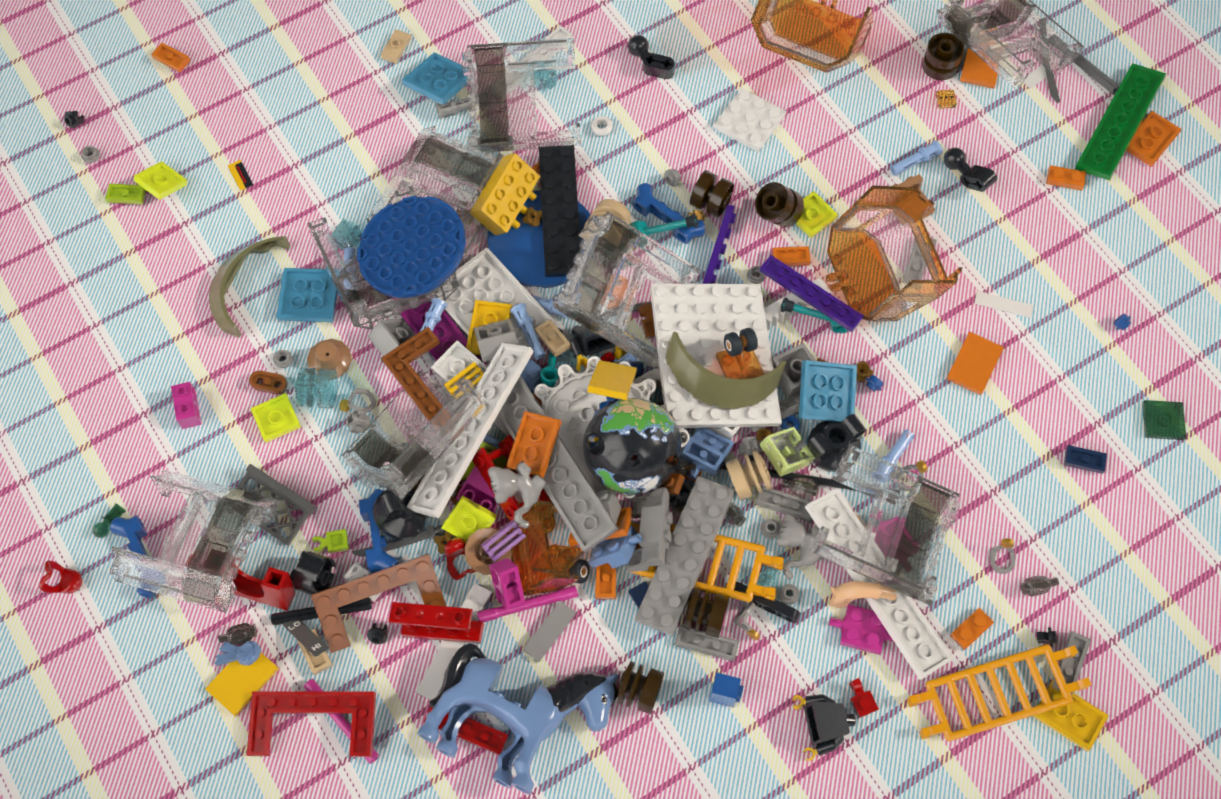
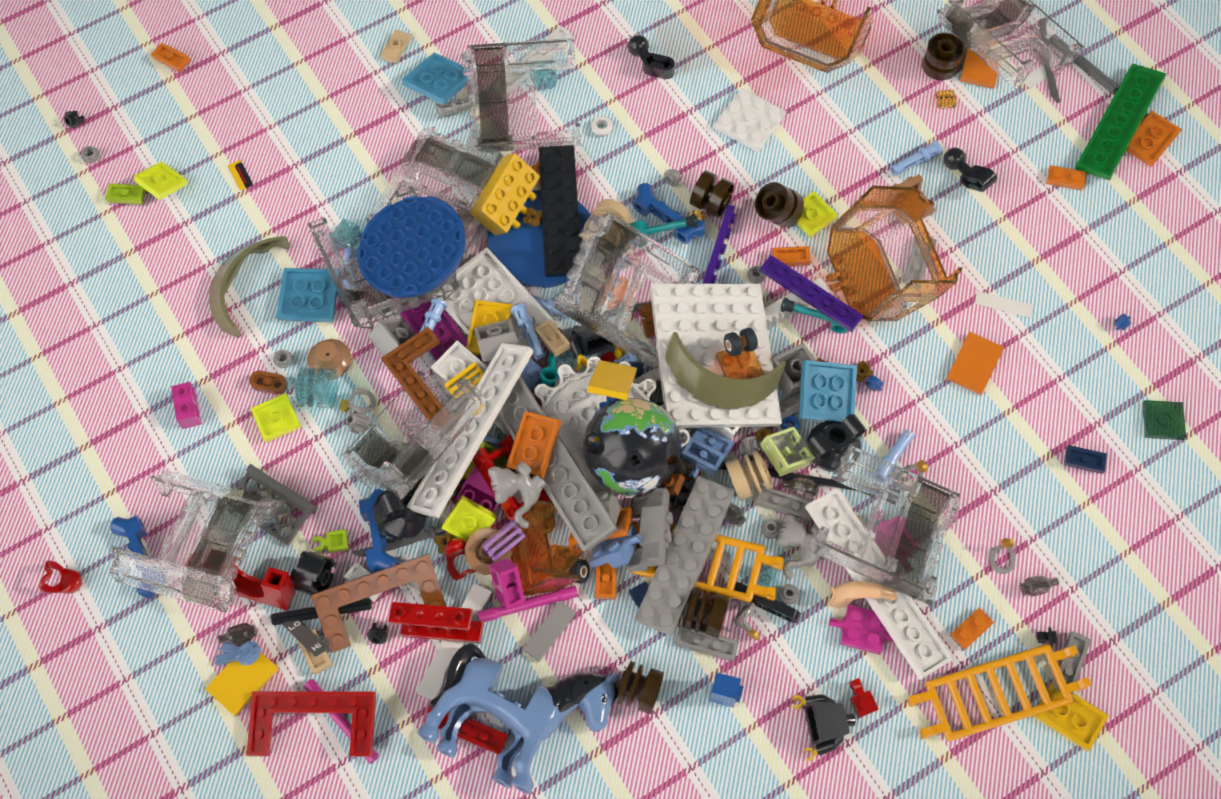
clear green pin [92,503,126,538] -> none

